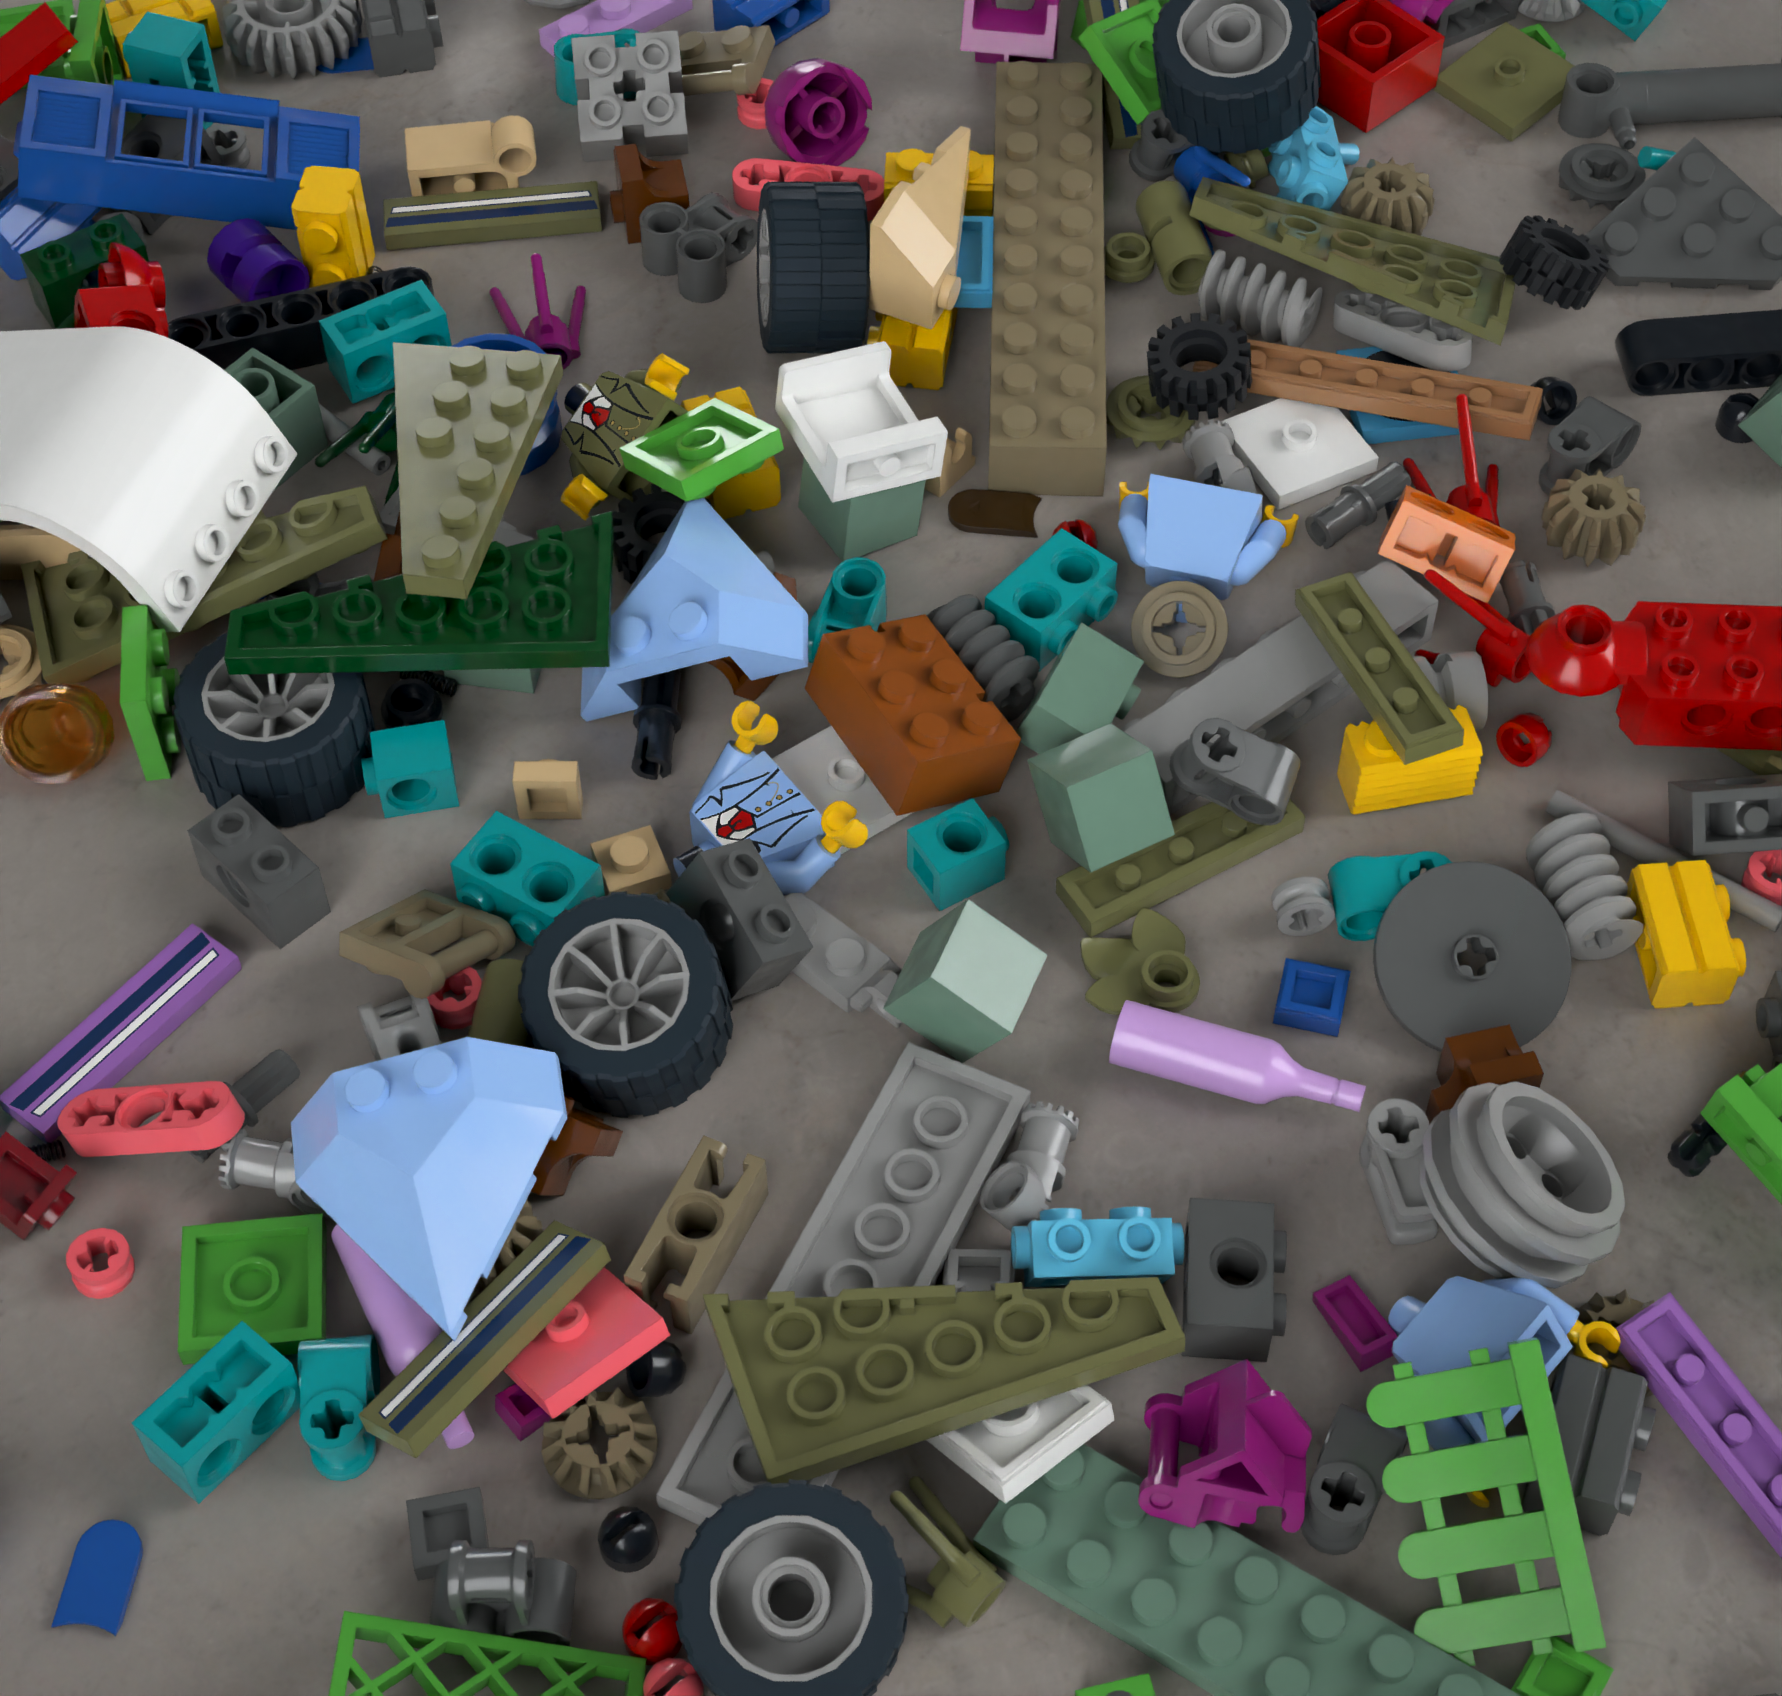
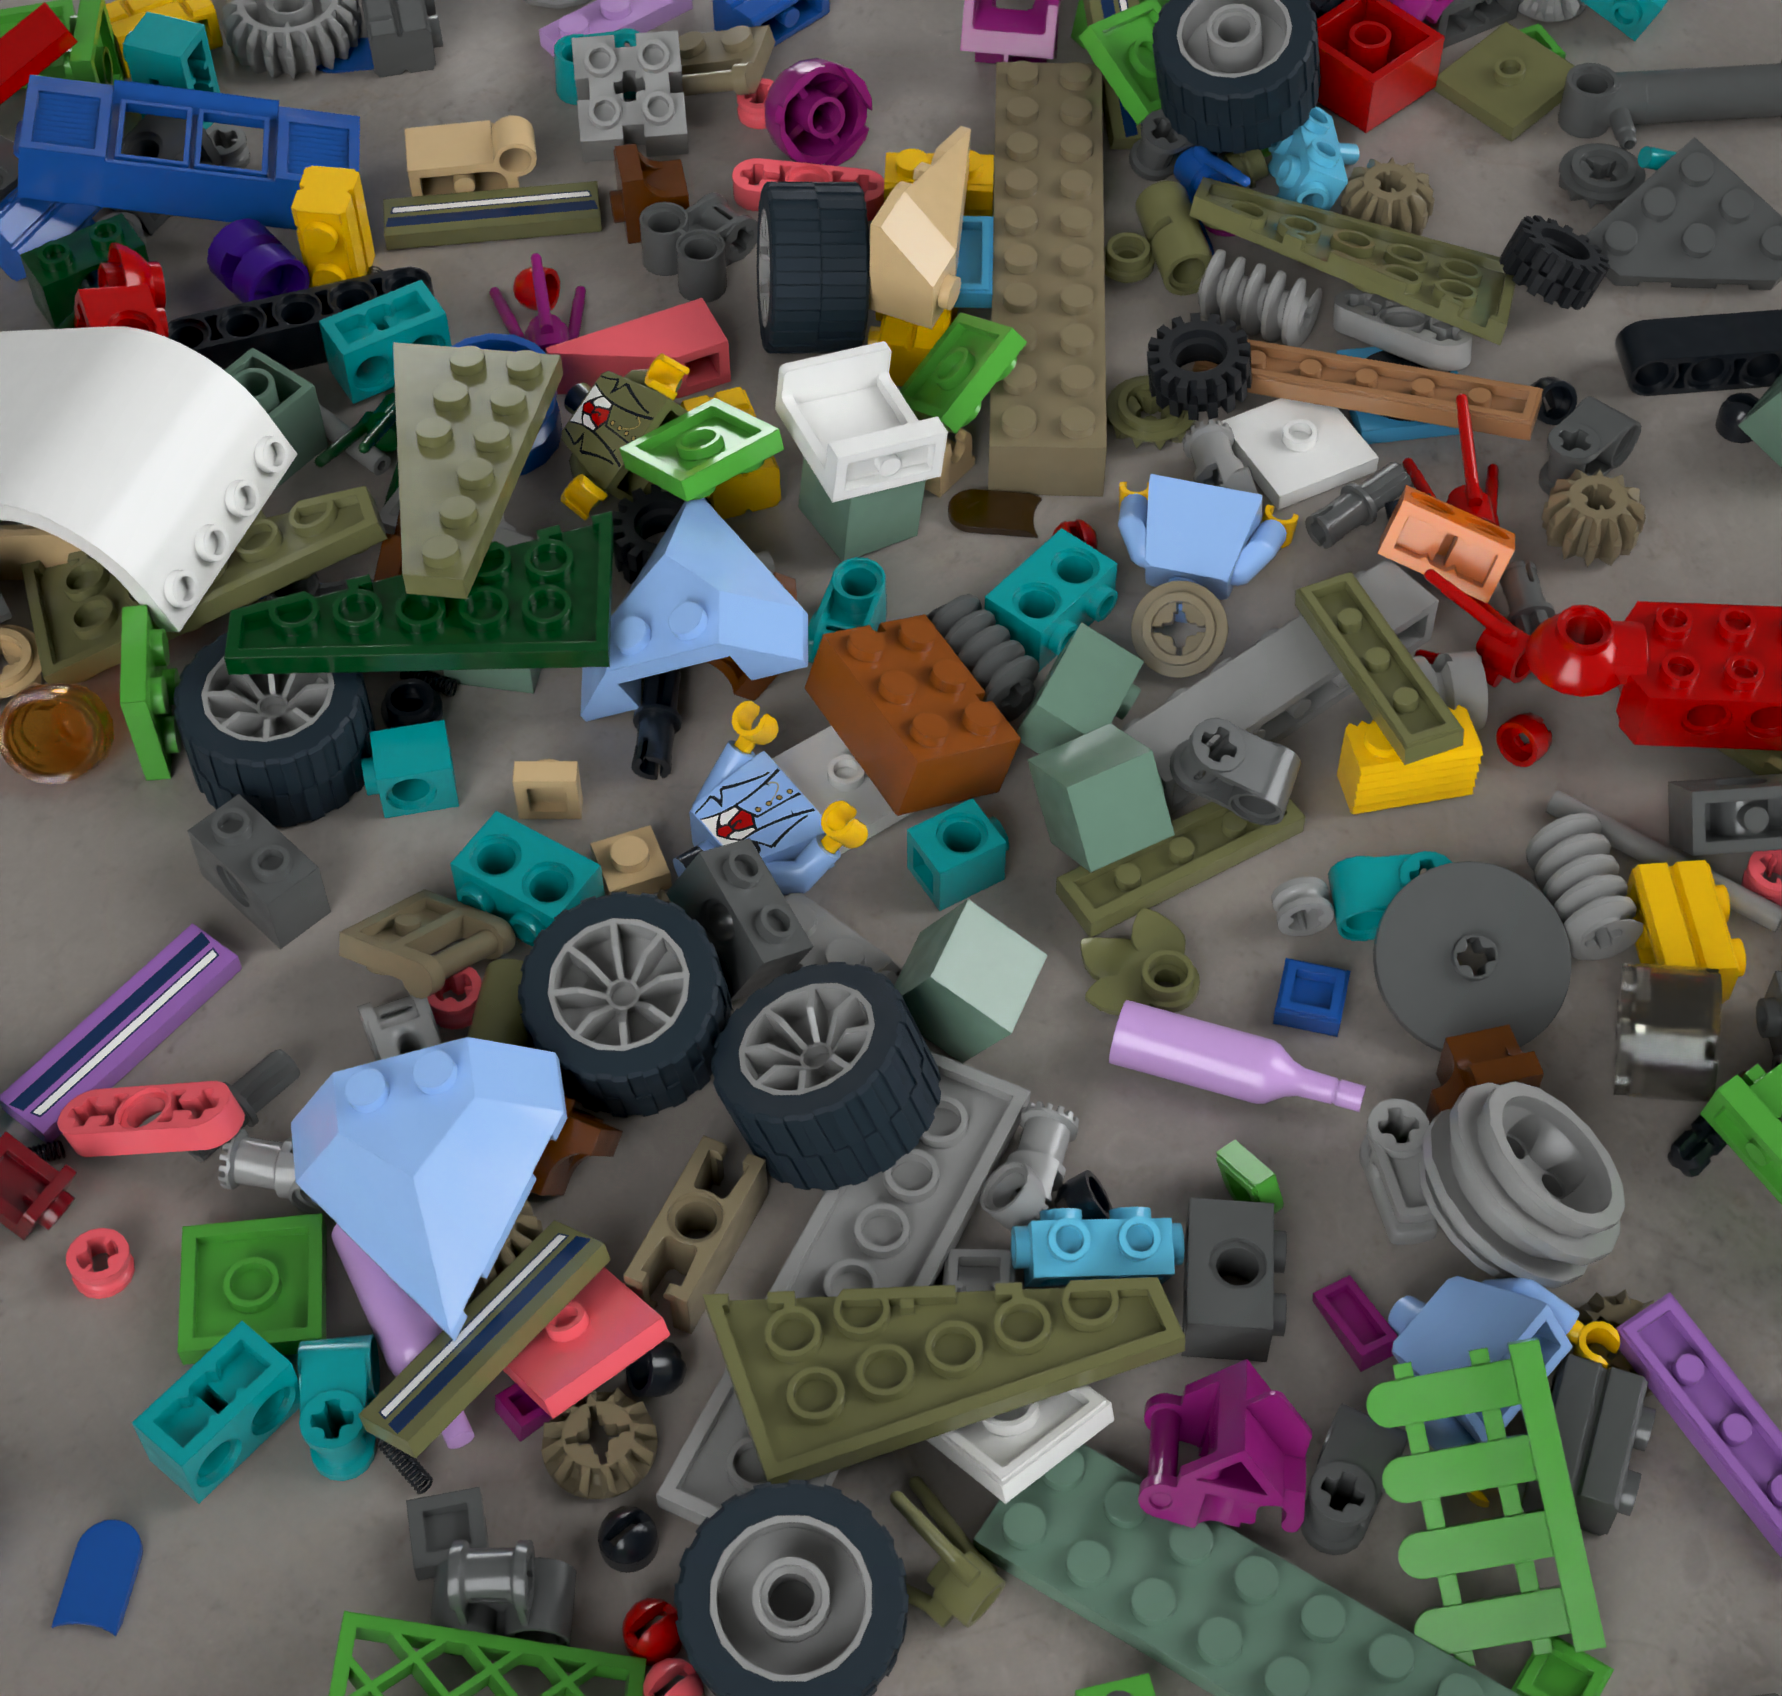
none -> black leg [377,1439,433,1494]
none -> red hinge [513,266,560,311]
none -> coral slope [545,298,731,398]
none -> black wheel [711,962,941,1191]
none -> bright green plate [899,312,1027,434]
none -> black hinge [1054,1170,1113,1220]
none -> bright green tile [1216,1139,1284,1214]
none -> clear smoke brick [1613,963,1722,1102]

